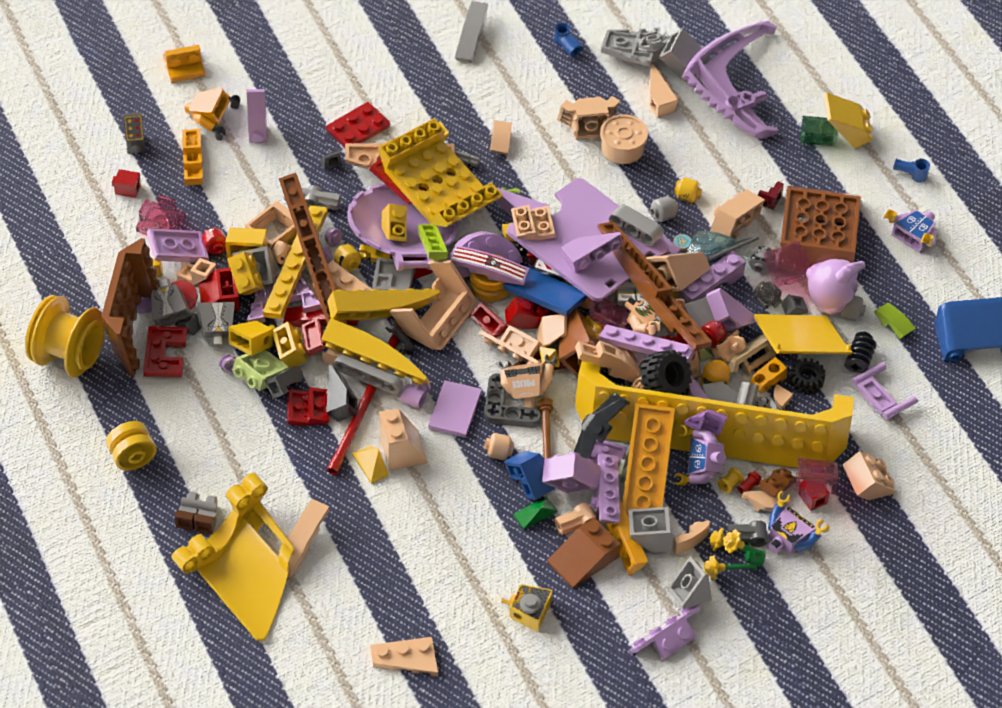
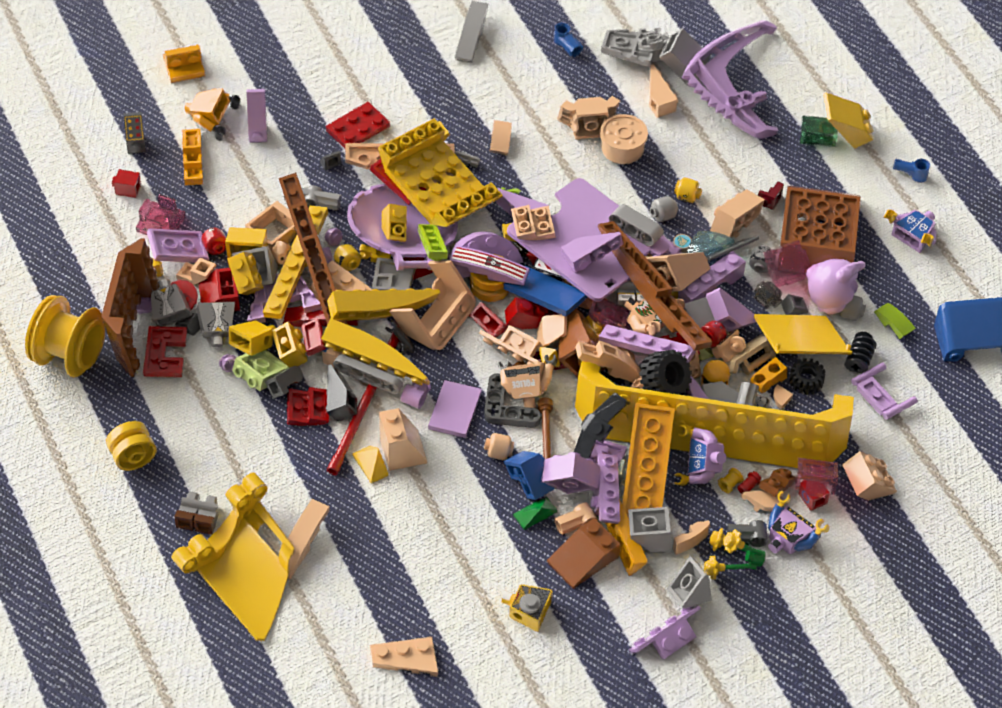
medium lavender slope [684,410,728,435] -> none

